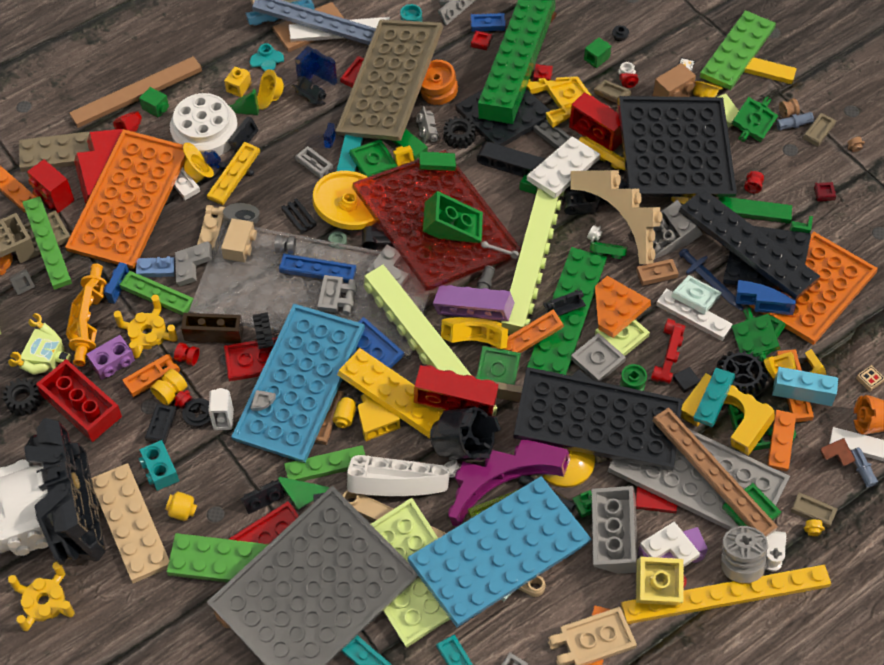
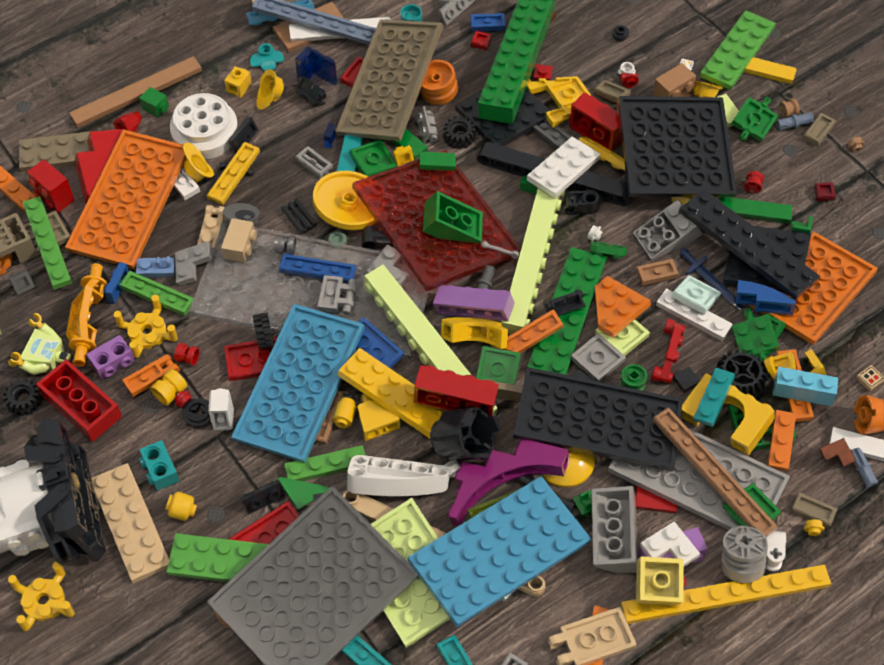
black plate [145,404,177,444] -> none
dark brown brick [181,313,244,343] -> none
clear blue plate [204,150,221,169] -> none
green tile [228,89,259,115] -> none
light grey tile [251,390,276,411] -> none
tan arch [571,170,662,264] -> none
green brick [584,37,611,69] -> none

